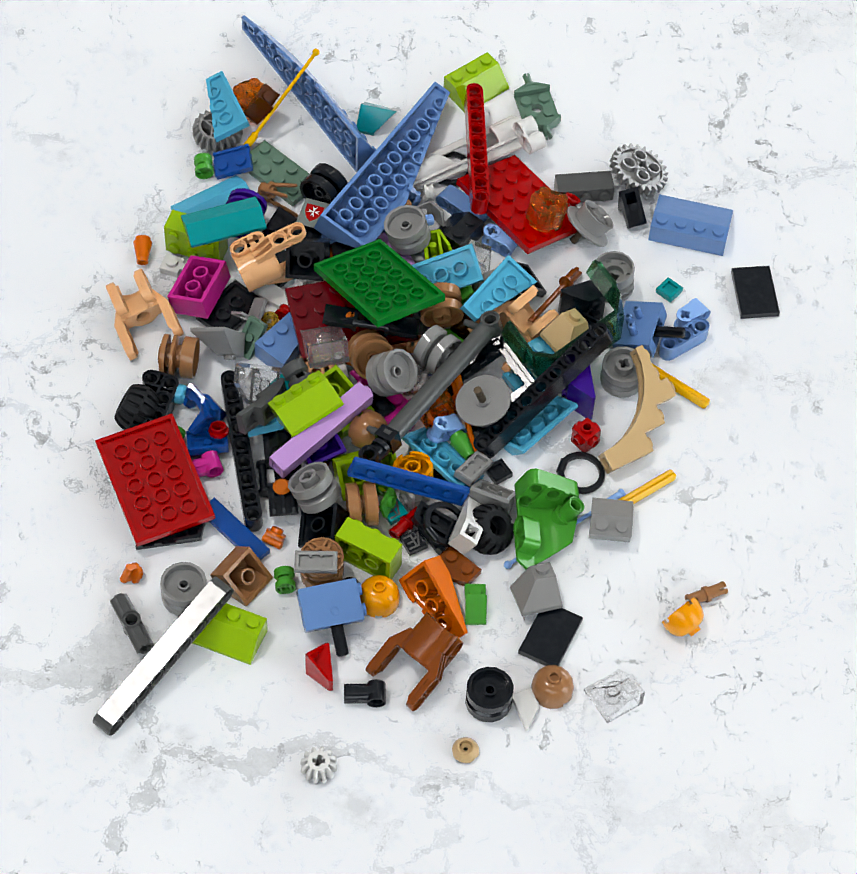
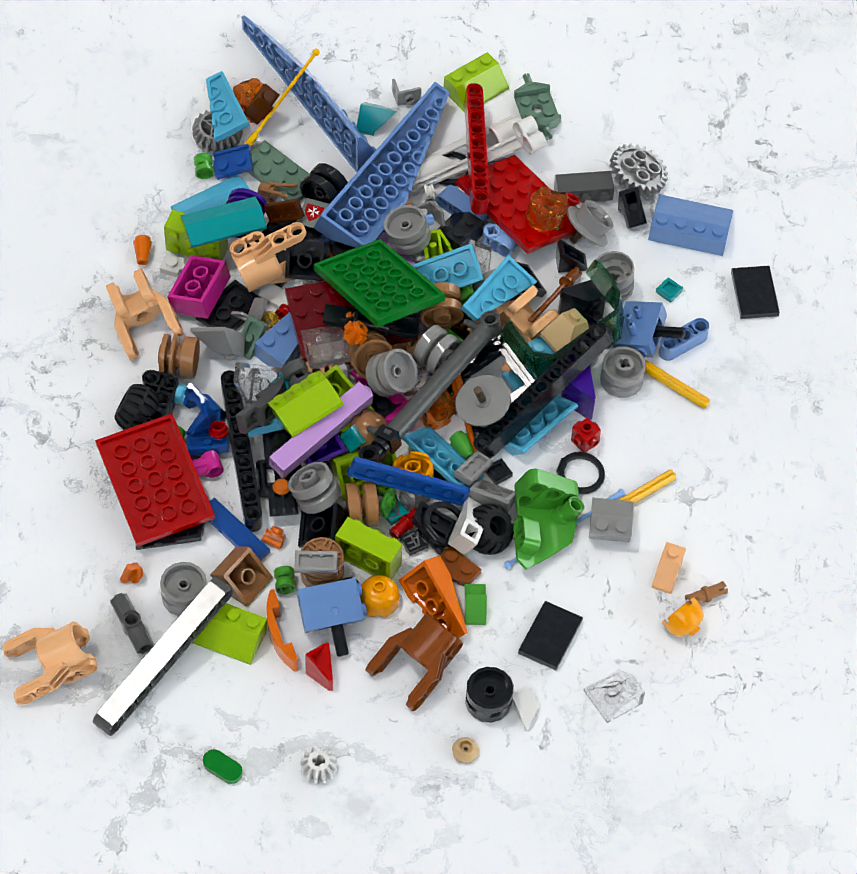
black piece [344,679,386,708] -> none
medium blue plate [408,187,422,206] -> none
light blue piece [426,414,467,443] -> none
light grey slope [510,562,563,617] -> none
medium nougat cylinder [531,665,574,709] -> none
tan arch [598,345,676,474] -> none
light blue piece [674,298,711,327] -> none
none -> light nougat piece [2,621,98,705]
none -> green tile [203,749,243,784]
none -> reddish brown plate [263,198,305,224]
none -> orange slope [266,589,298,671]
none -> teal tile [339,425,366,453]
none -> orange gear [343,320,368,345]
none -> light grey bracket [392,78,422,106]
none -> black slope [556,239,588,273]
none -> light nougat slope [651,542,686,594]

